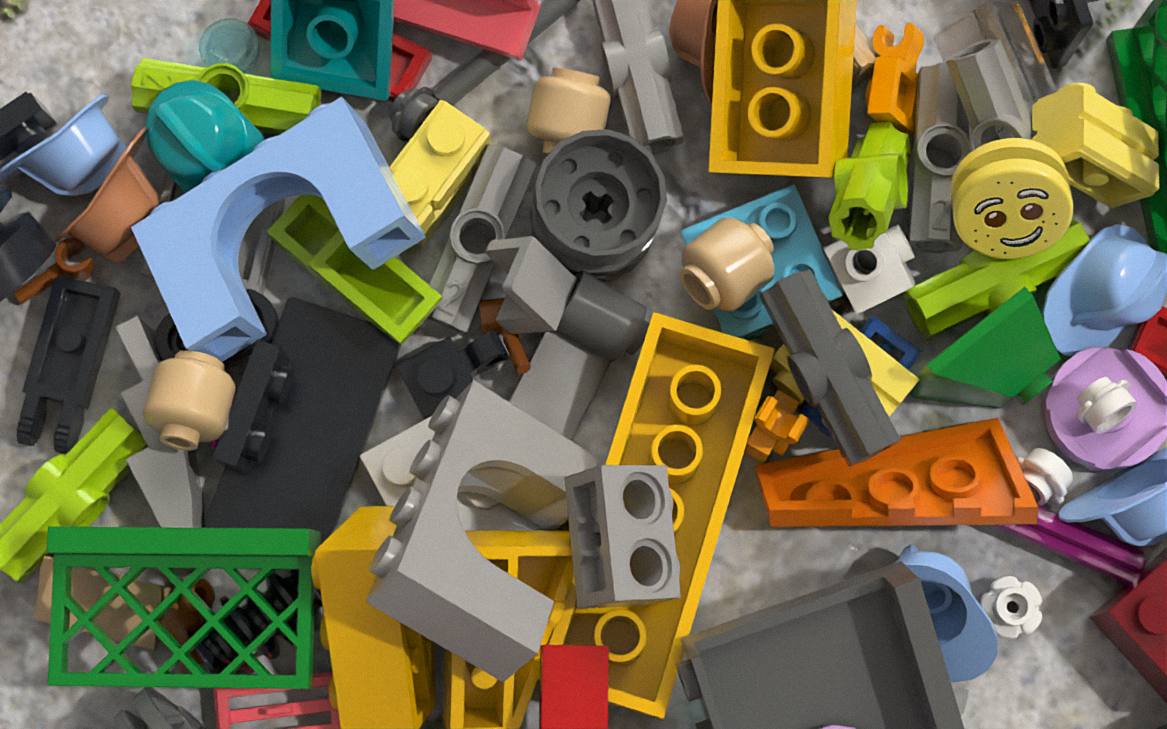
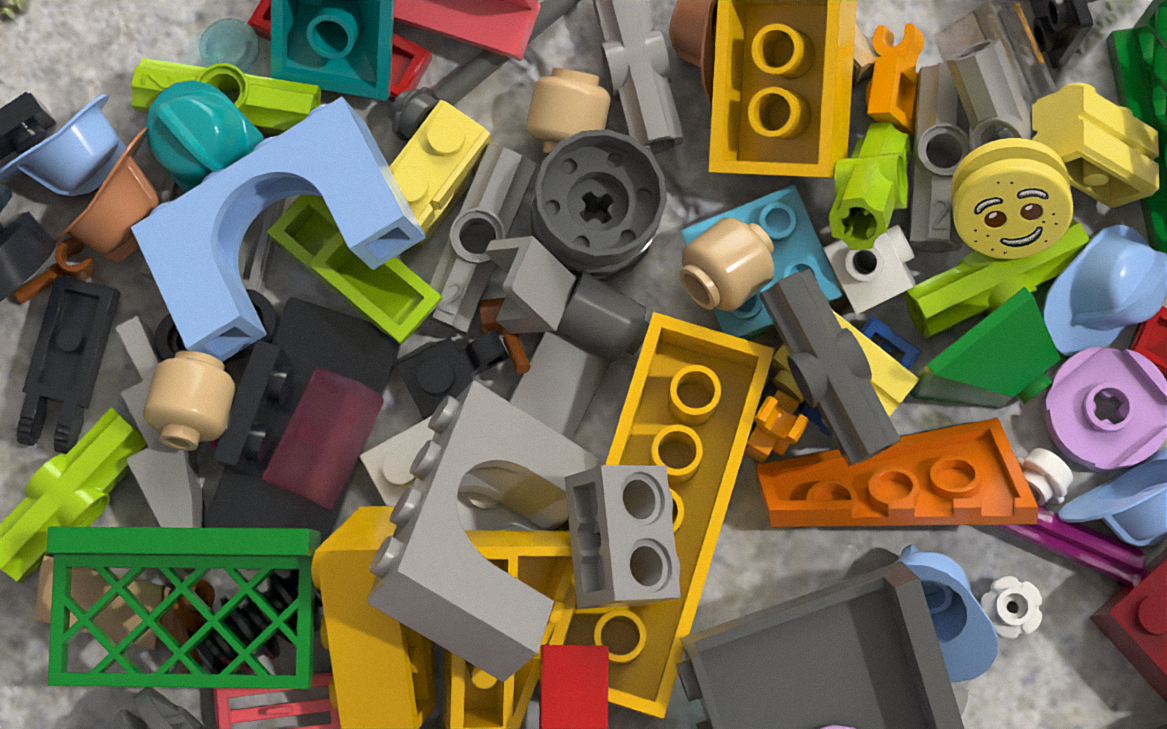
white plate [1076,377,1137,434] -> none
none -> clear pink slope [262,367,384,509]

